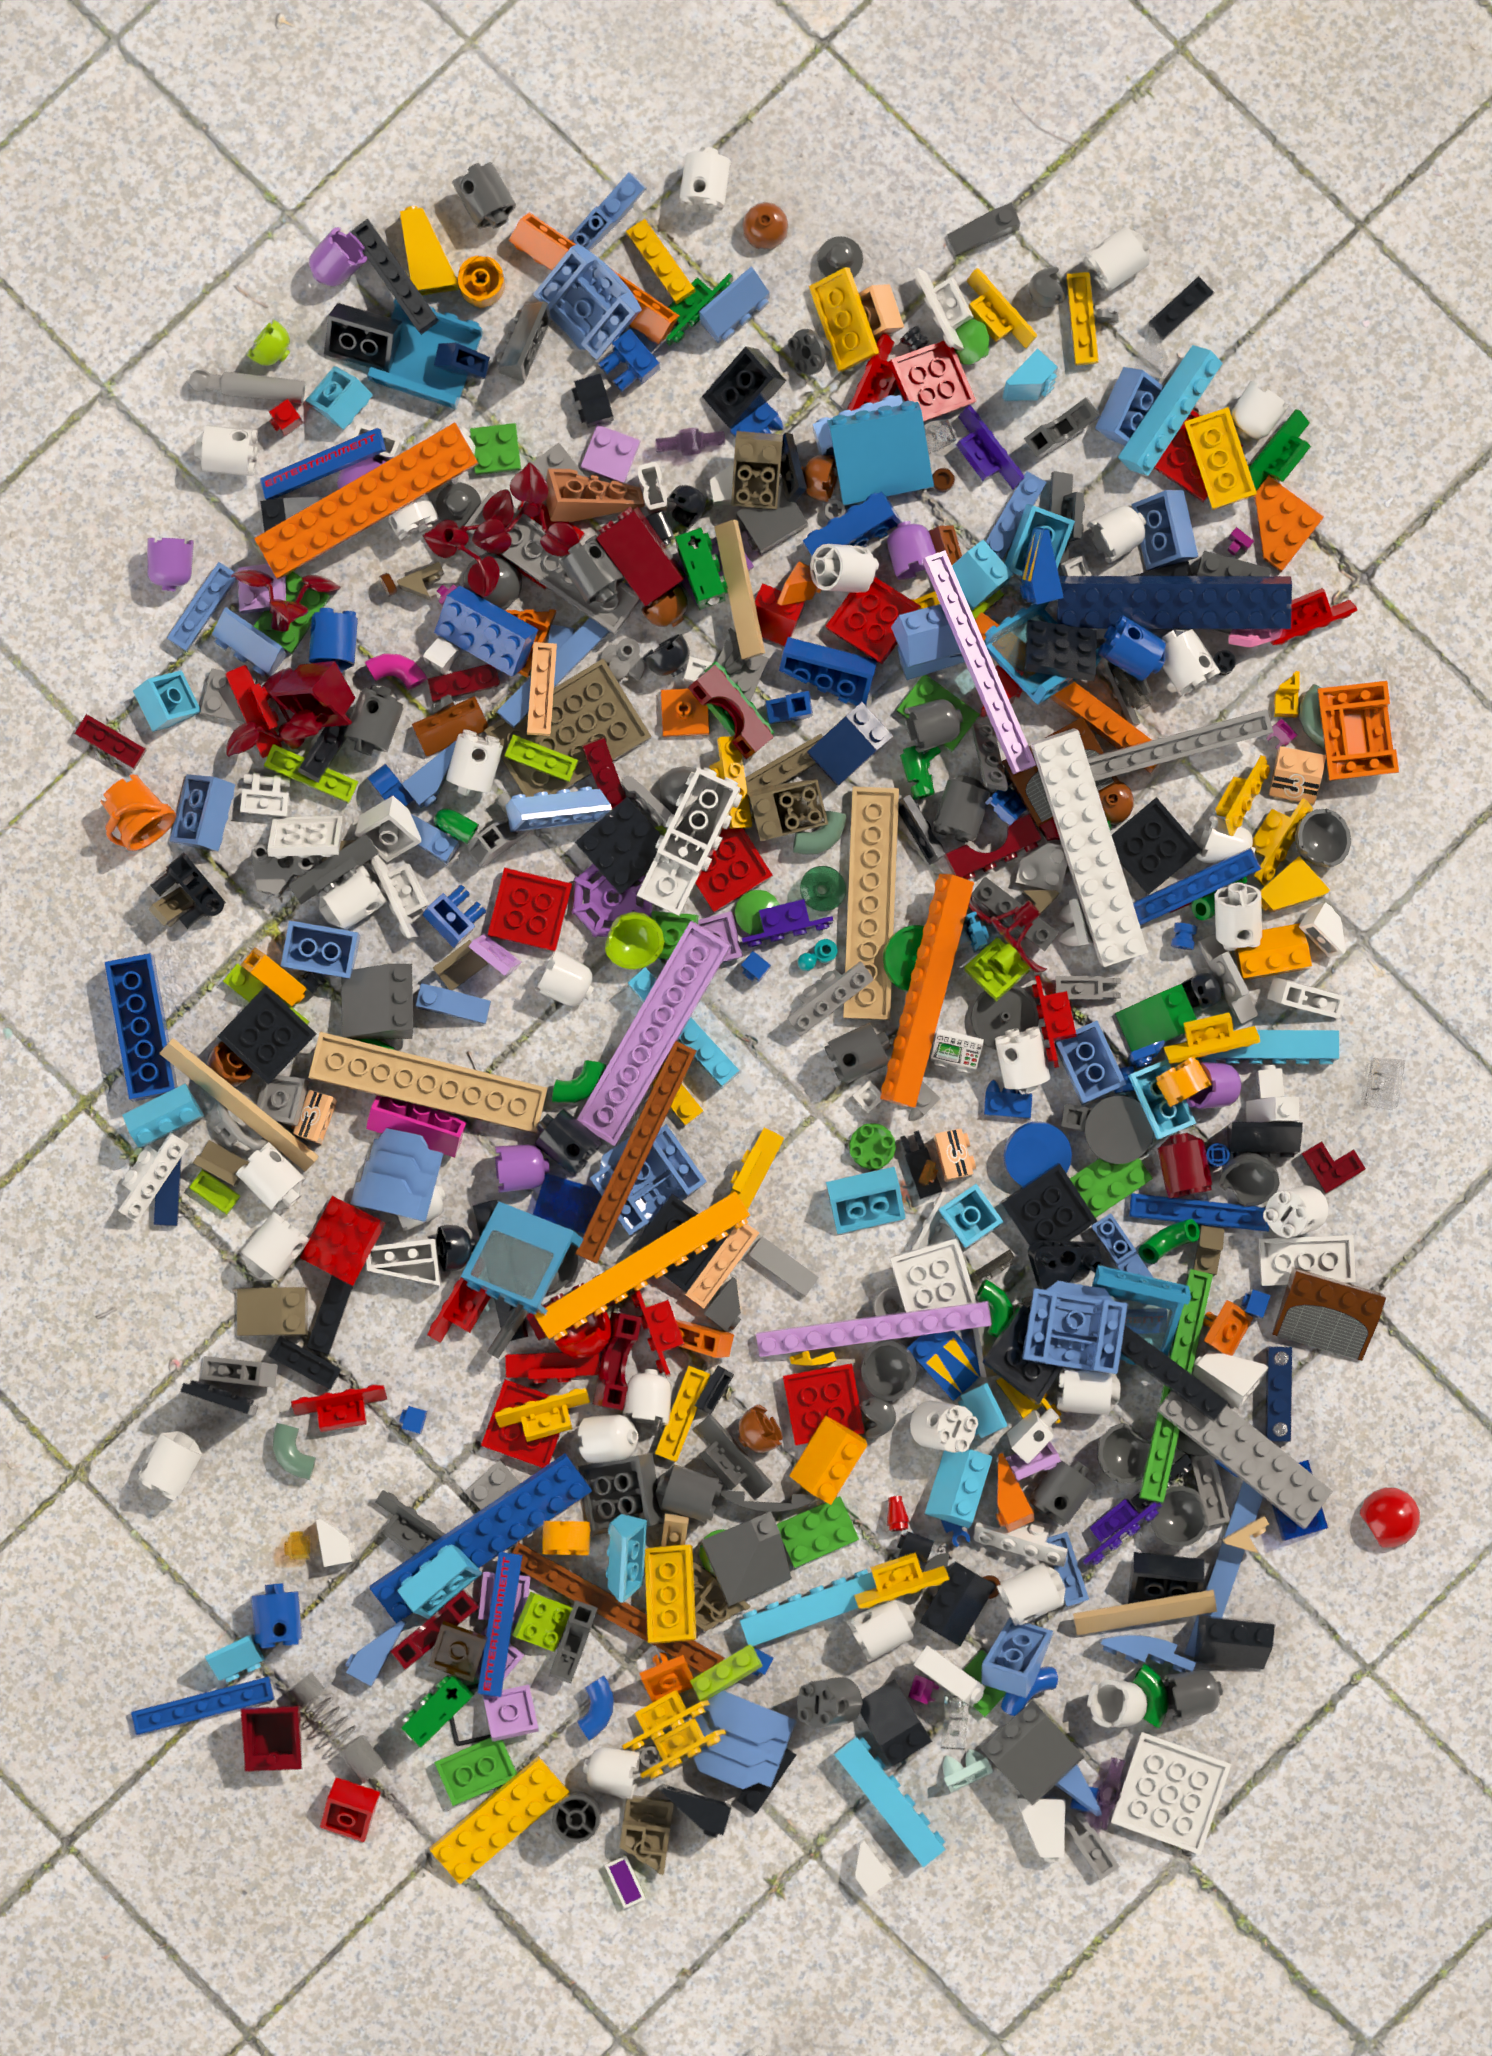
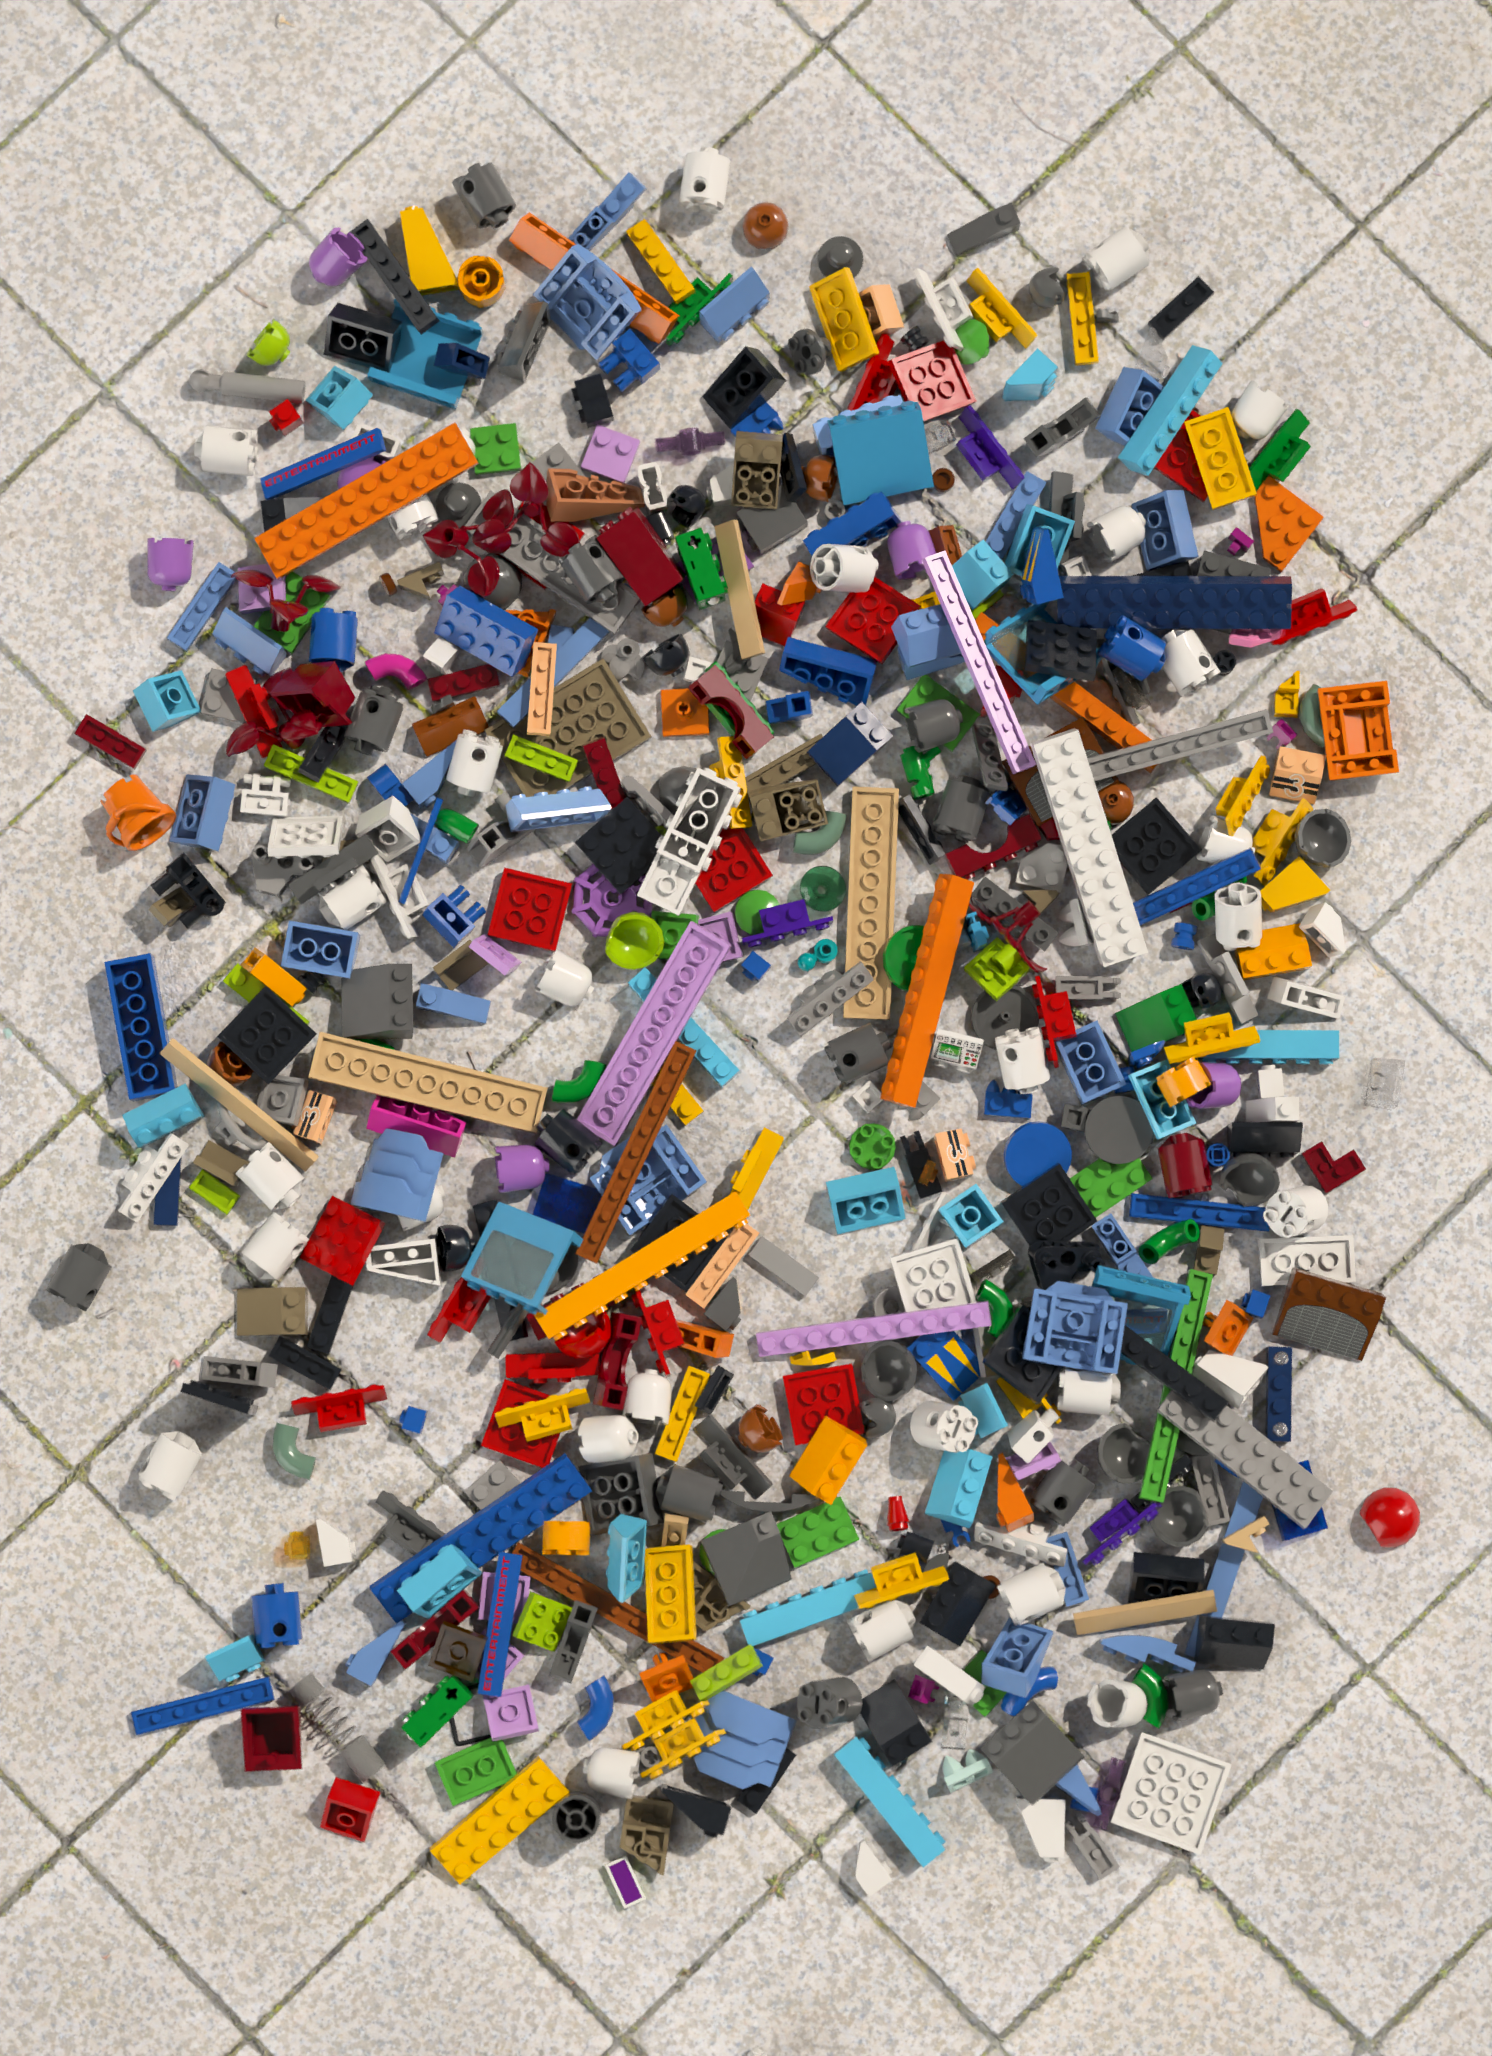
none -> dark grey cylinder [46,1243,112,1311]
none -> blue axle [398,797,443,904]

